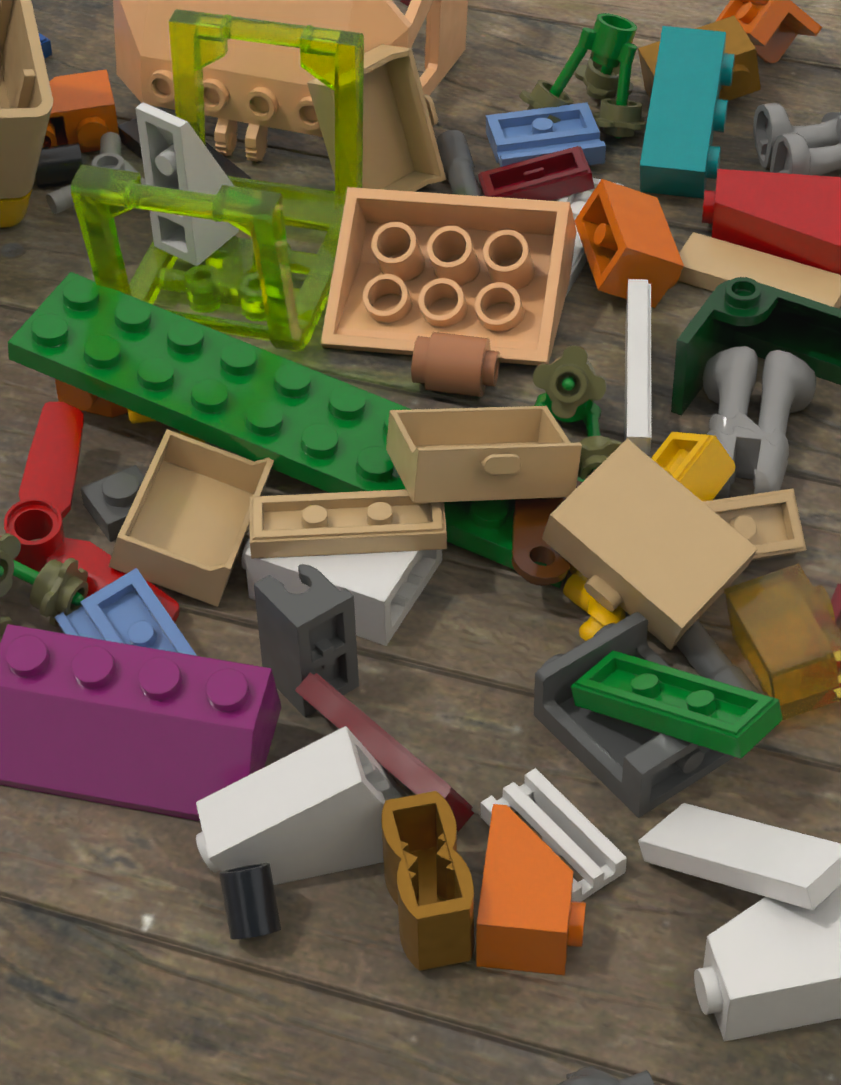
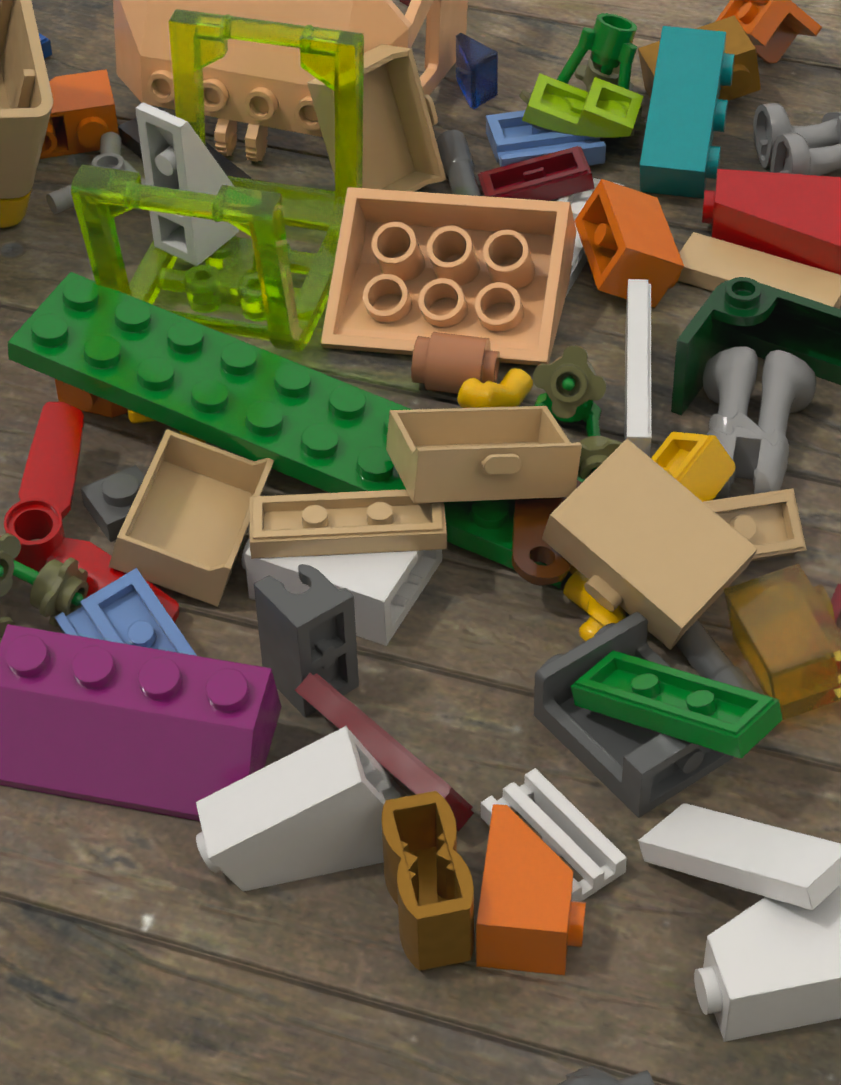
black hinge [36,142,84,186] -> none
black hinge [219,863,281,940] -> none
none -> clear blue slope [456,33,498,109]
none -> yellow arm [457,368,533,408]
none -> lime slope [522,73,644,138]

